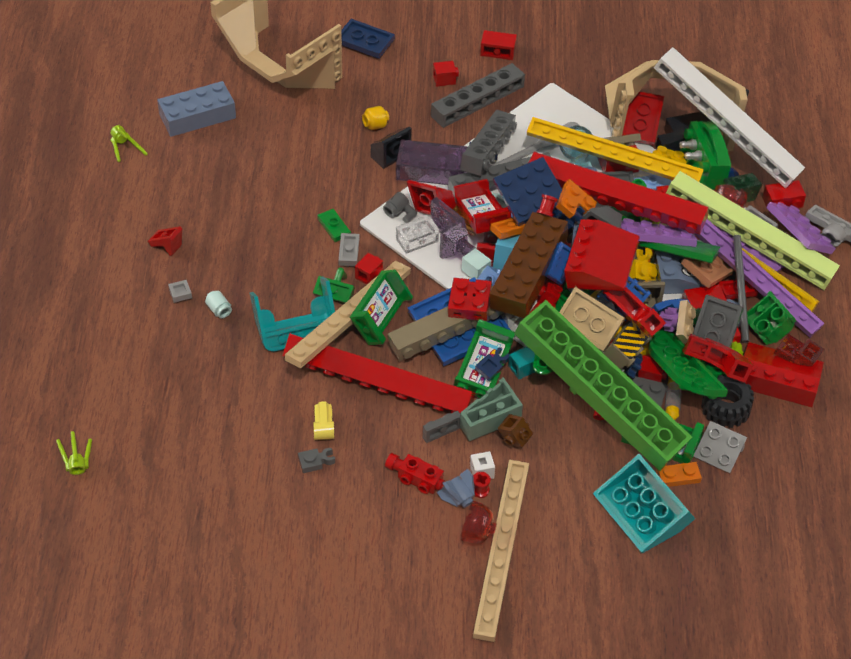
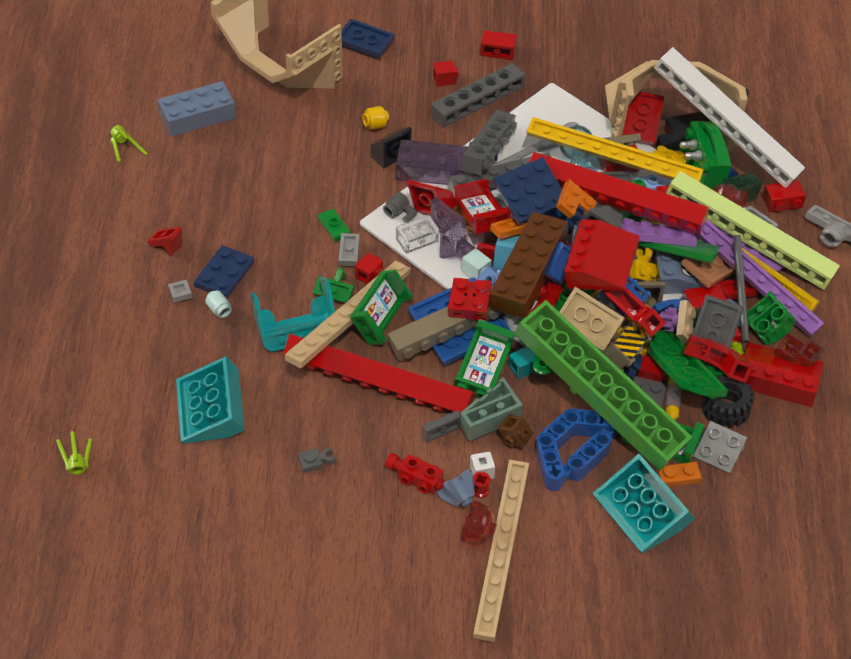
light yellow piece [314,402,334,440] -> none
dark blue plate [475,347,510,382] -> none
red bush [536,194,558,217] -> none
medium lavender plate [766,202,836,254] -> none
none -> teal slope [176,356,245,444]
none -> dark blue plate [194,245,255,299]
none -> blue piece [536,409,619,491]

